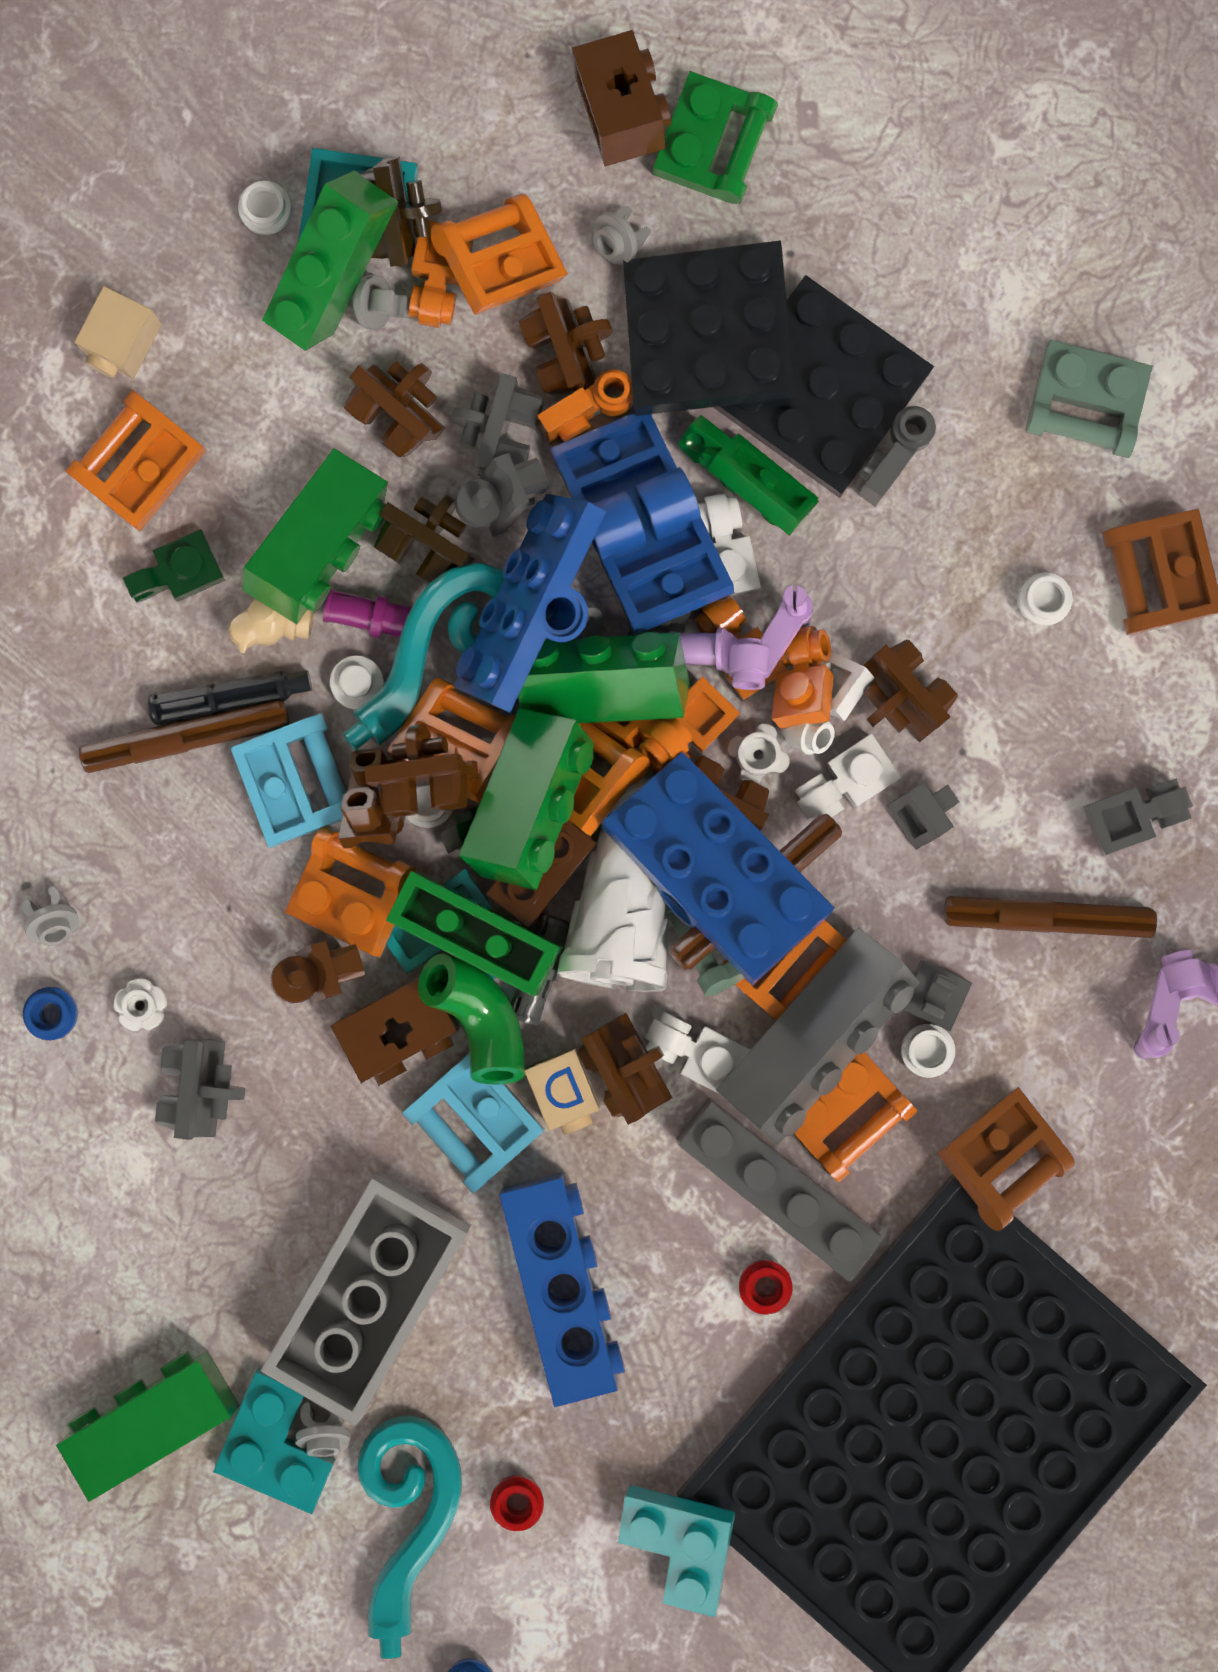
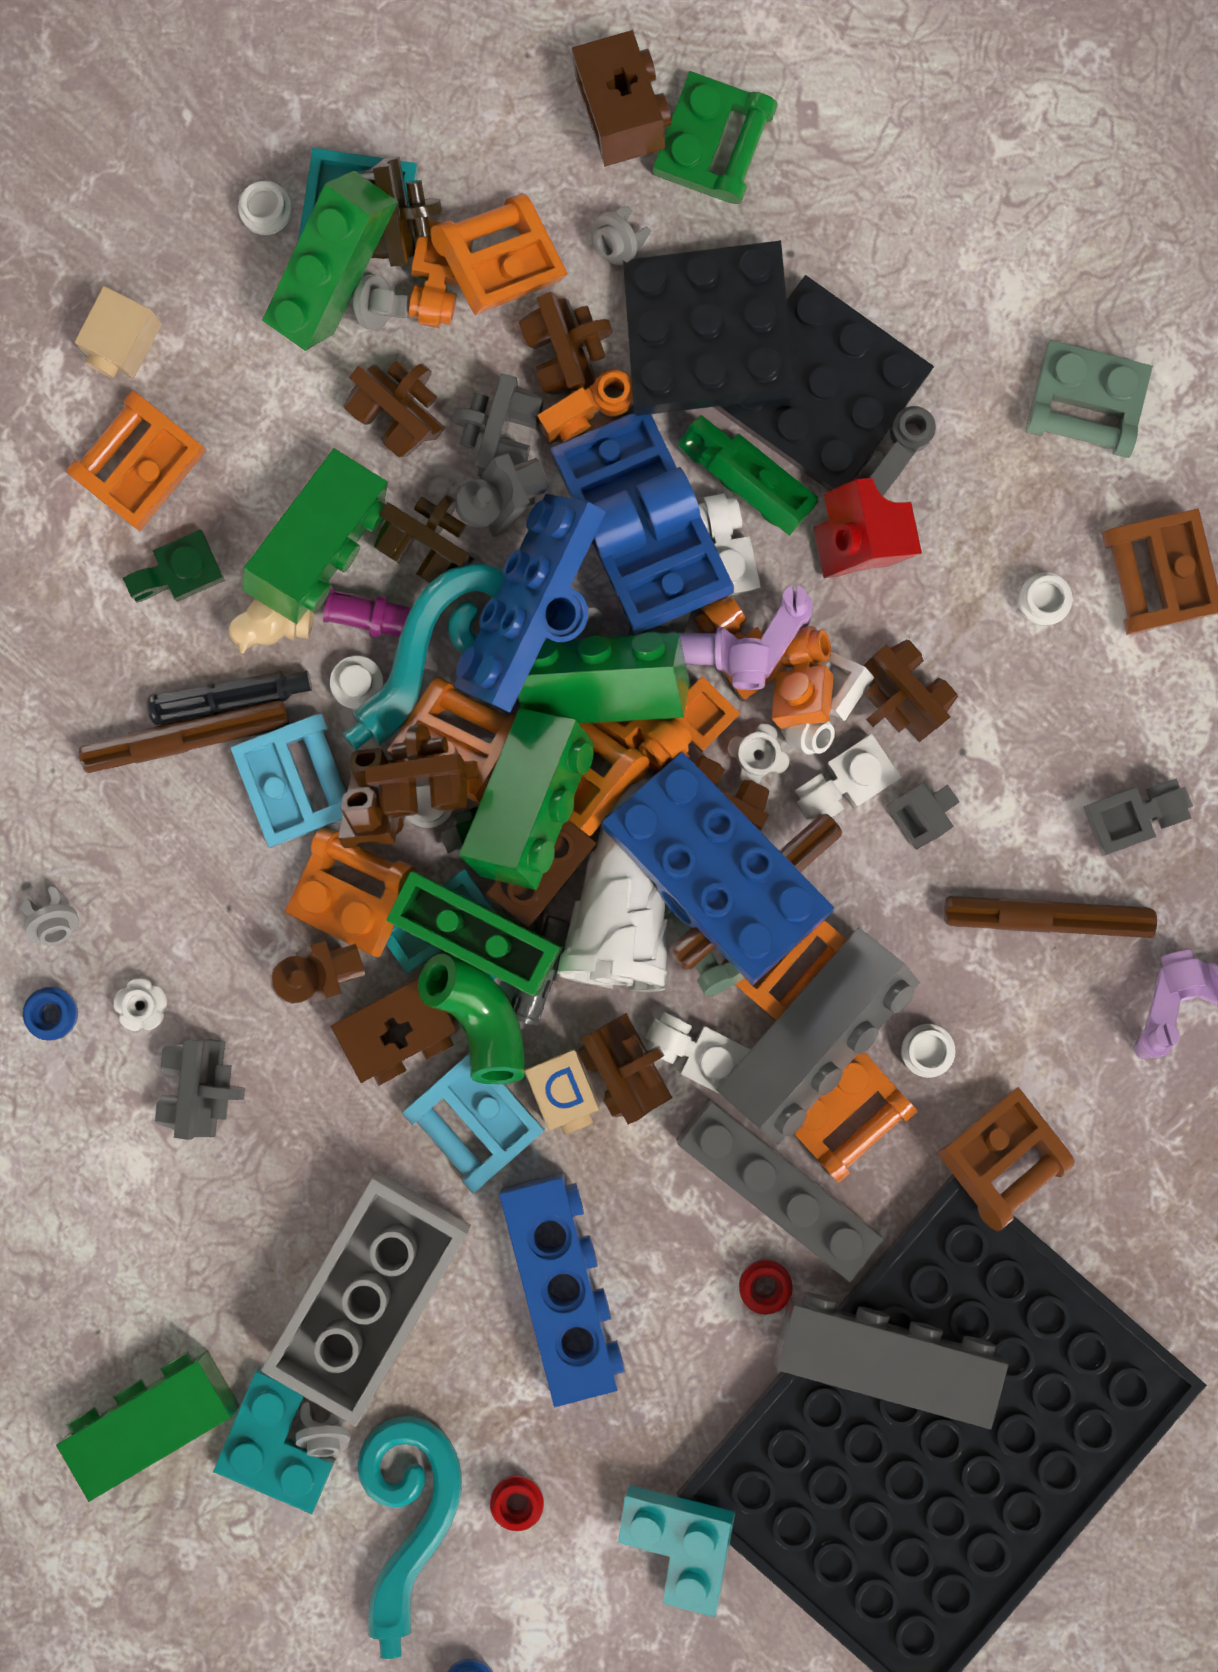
dark grey tile [903,960,972,1031] -> none
none -> dark grey brick [773,1292,1008,1429]
none -> red brick [813,478,922,578]

